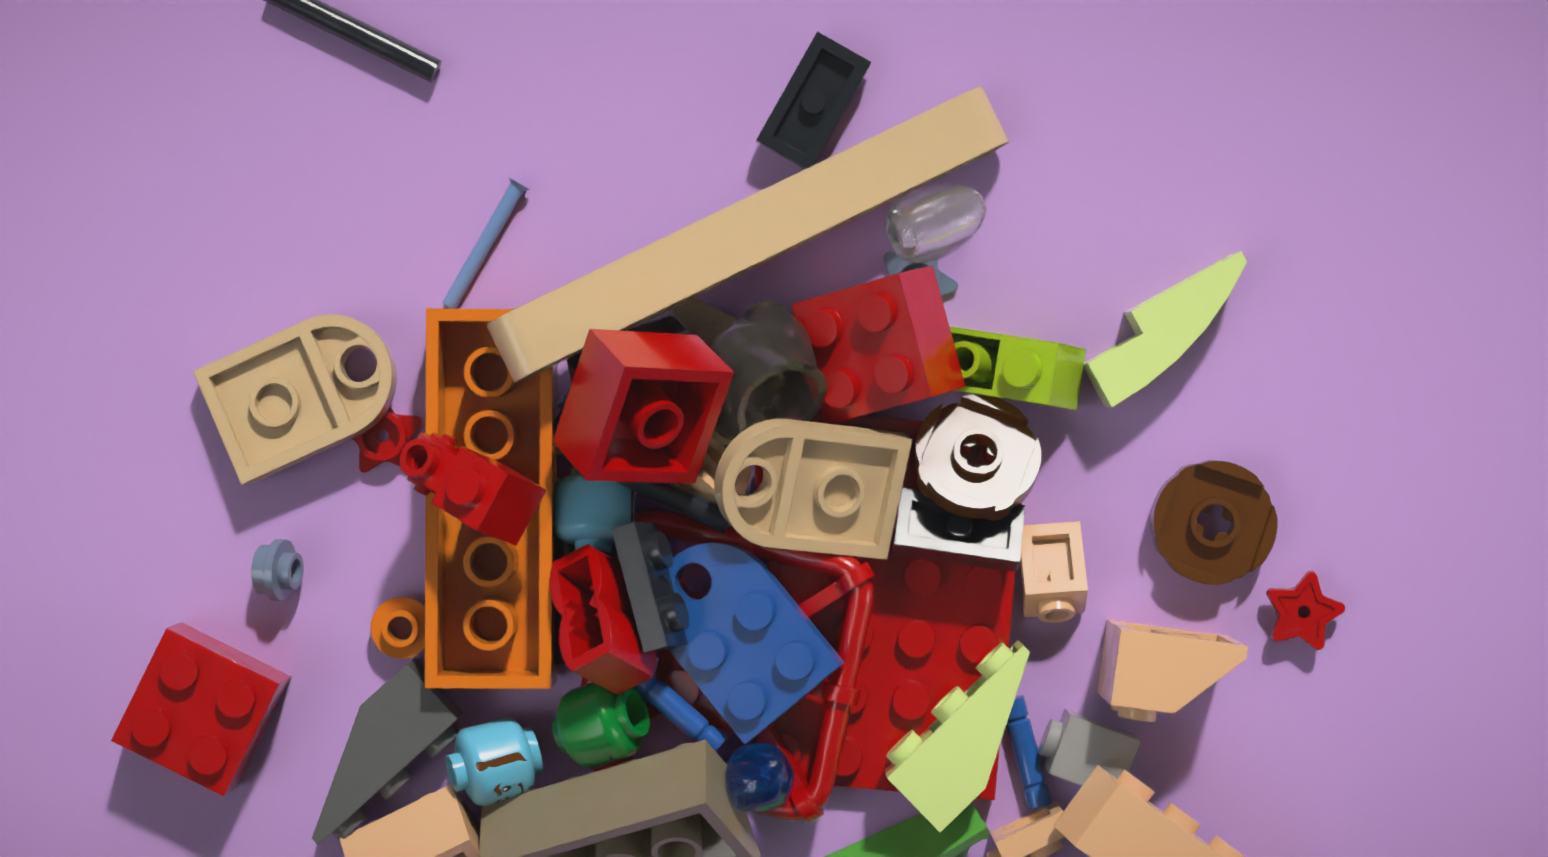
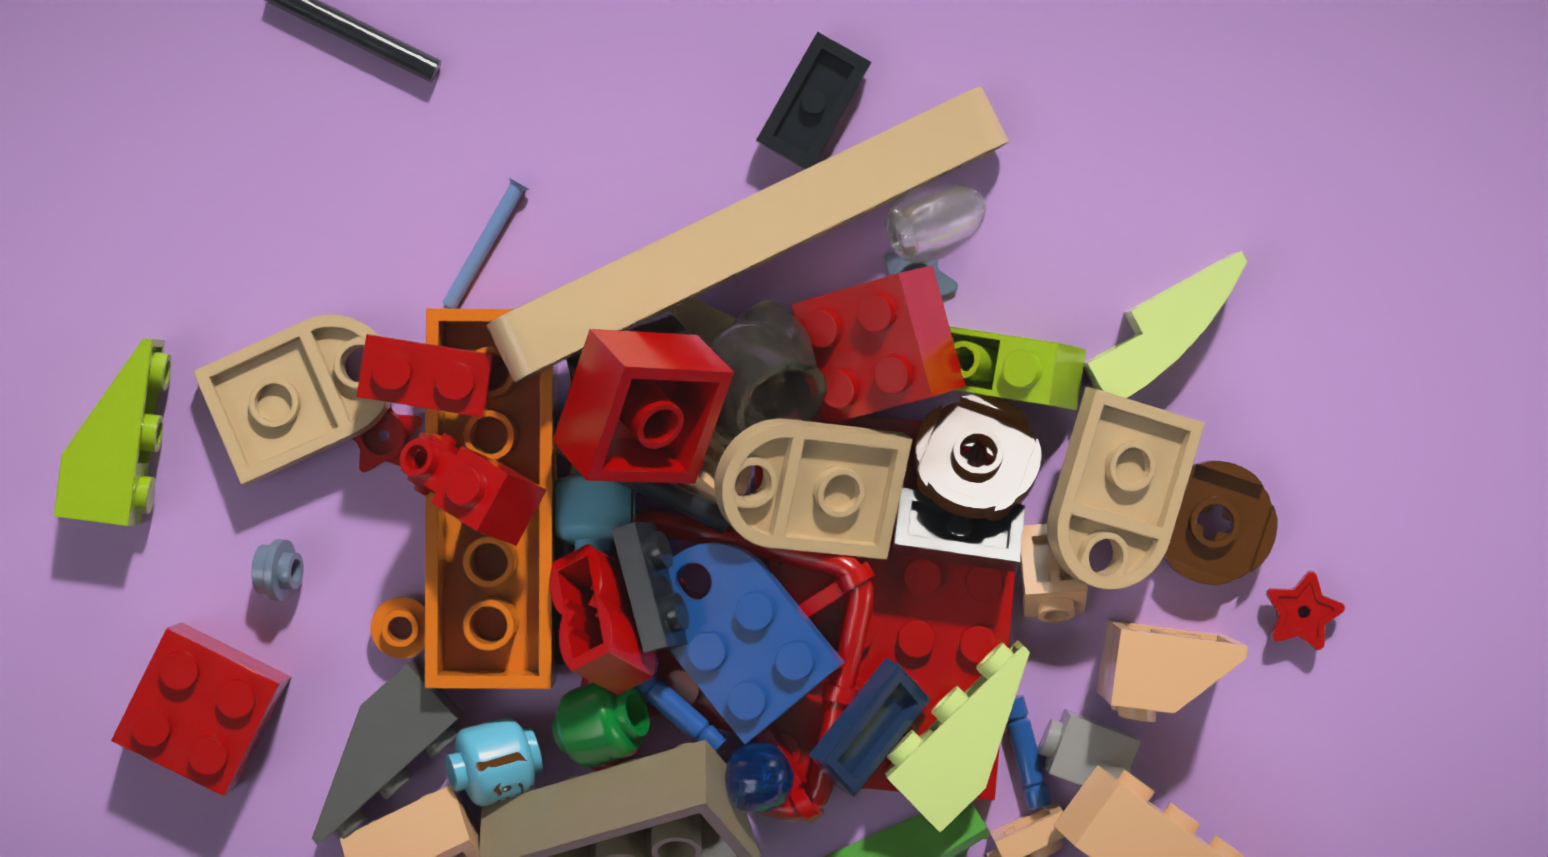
none -> lime slope [53,338,172,526]
none -> red plate [356,334,495,417]
none -> dark blue tile [808,658,931,797]
none -> tan plate [1047,387,1205,590]

